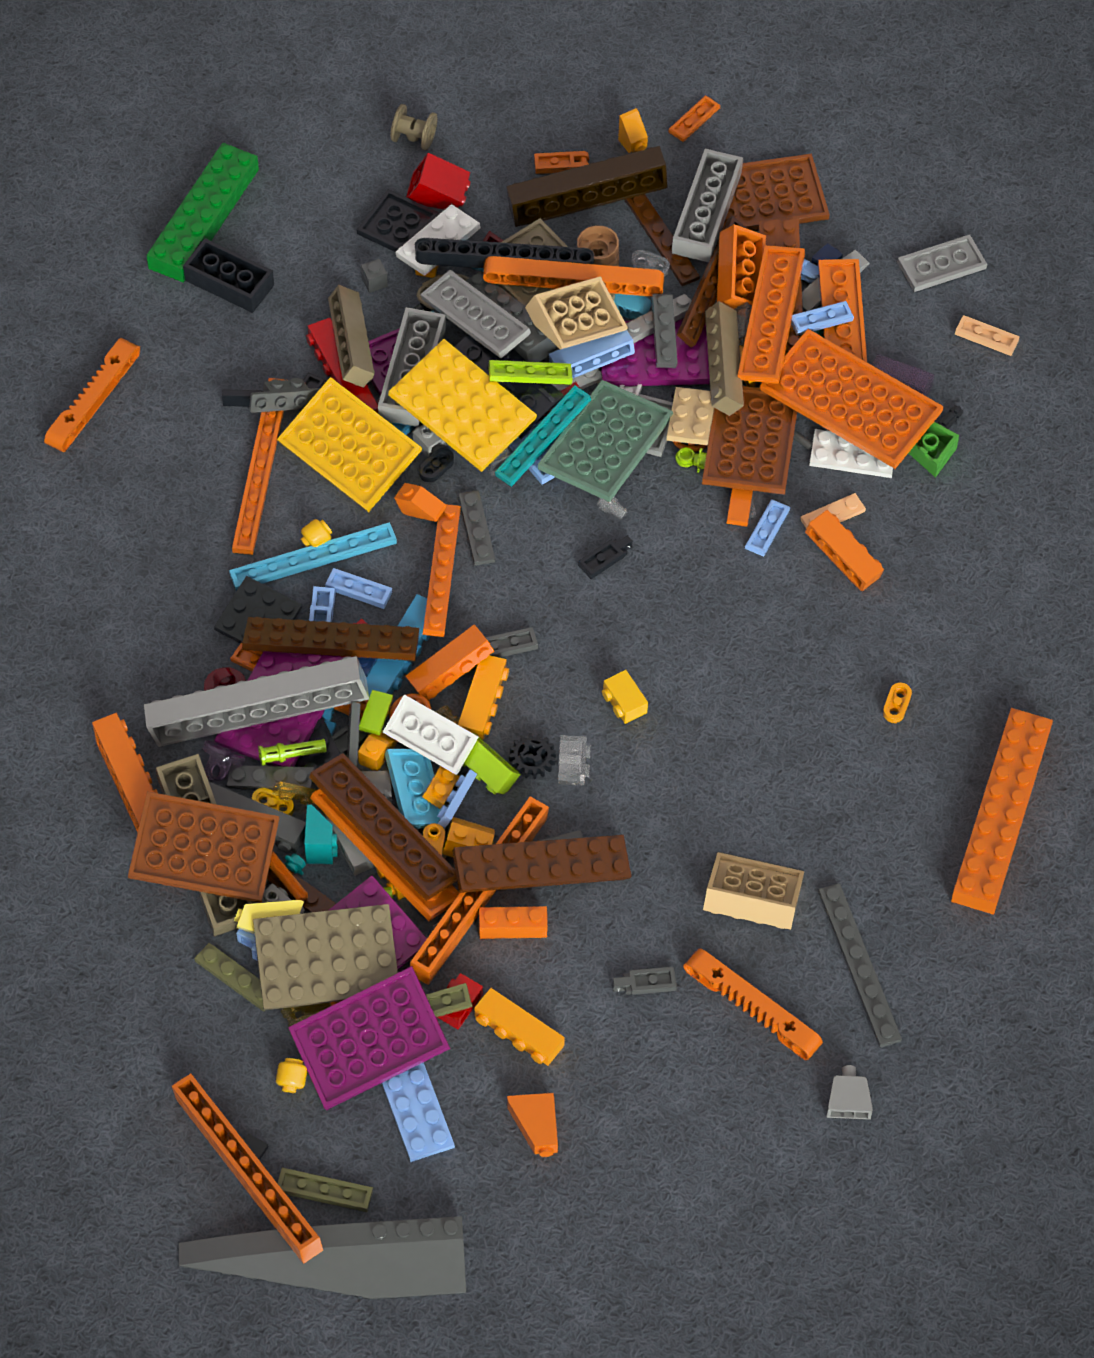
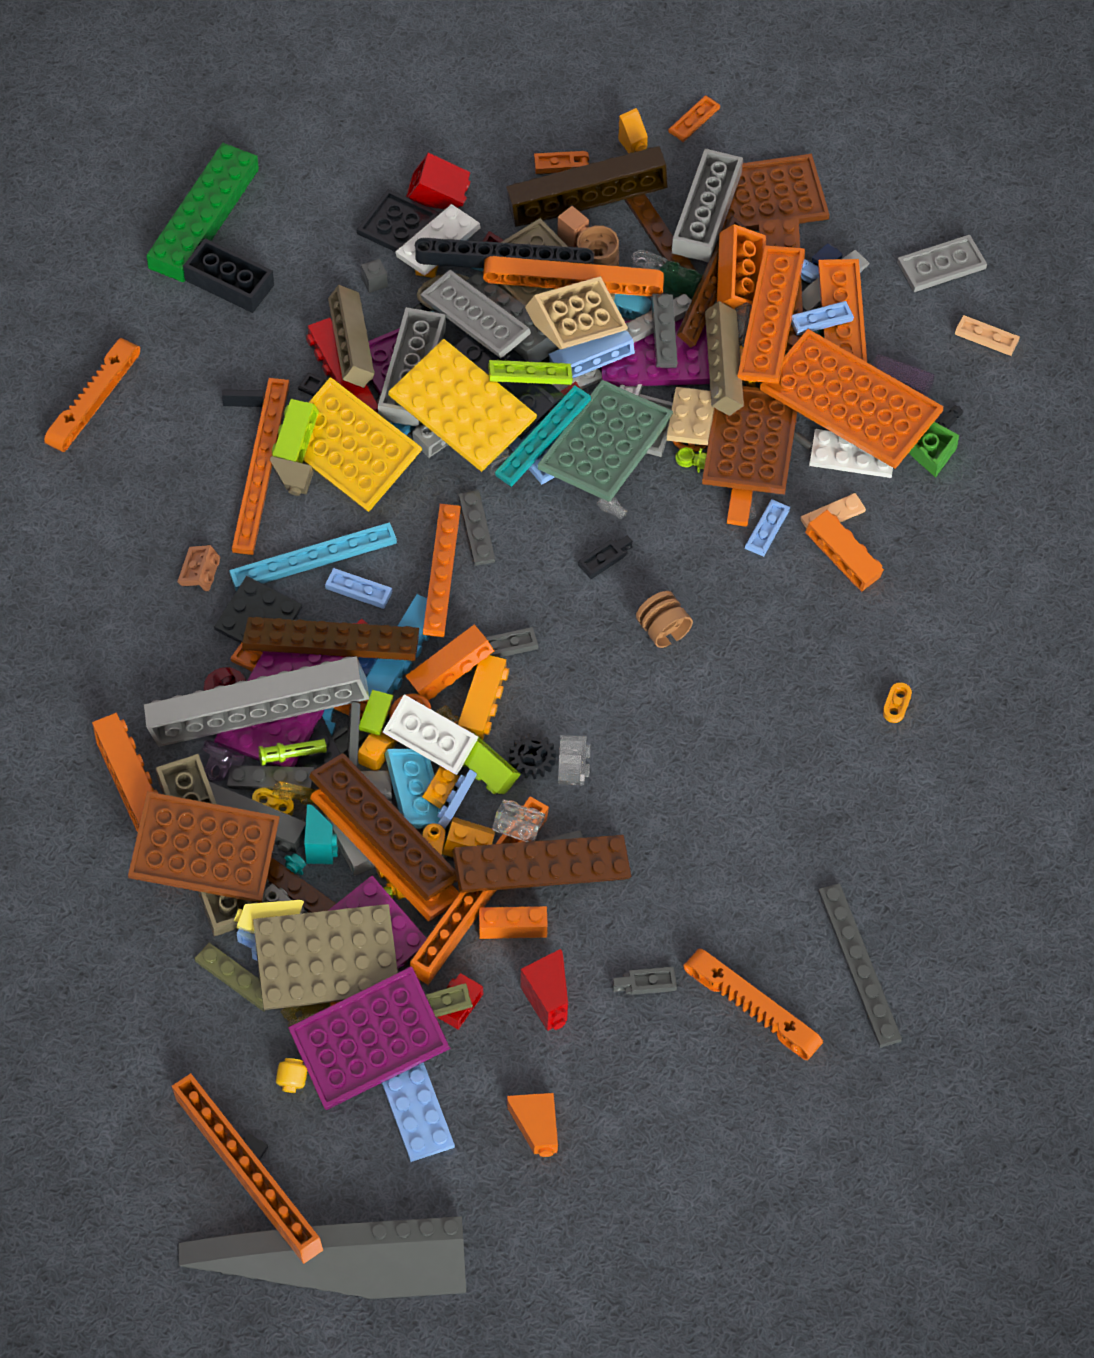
dark grey bracket [249,378,321,413] -> none
orange axle [270,851,308,901] -> none
olive plate [277,1168,373,1212] -> none
yellow head [300,519,332,547] -> none
light blue slope [309,586,336,622] -> none
dark tan hose [390,104,438,151] -> none
orange slope [394,483,447,522] -> none
black plate [419,448,454,483] -> none
light orange brick [474,988,565,1066] -> none
yellow brick [602,670,648,724] -> none
tan slope [703,852,804,930] -> none
light grey torso [827,1065,873,1119] -> none
orange brick [951,708,1053,915] -> none
none -> nougat bracket [178,545,220,591]
none -> dark tan slope [270,456,313,496]
none -> lime brick [272,399,319,463]
none -> clear bracket [492,800,545,842]
none -> red slope [521,949,568,1031]
none -> nougat brick [557,206,589,247]
none -> medium nougat wheel [636,591,693,648]
none -> clear green bracket [660,261,703,300]

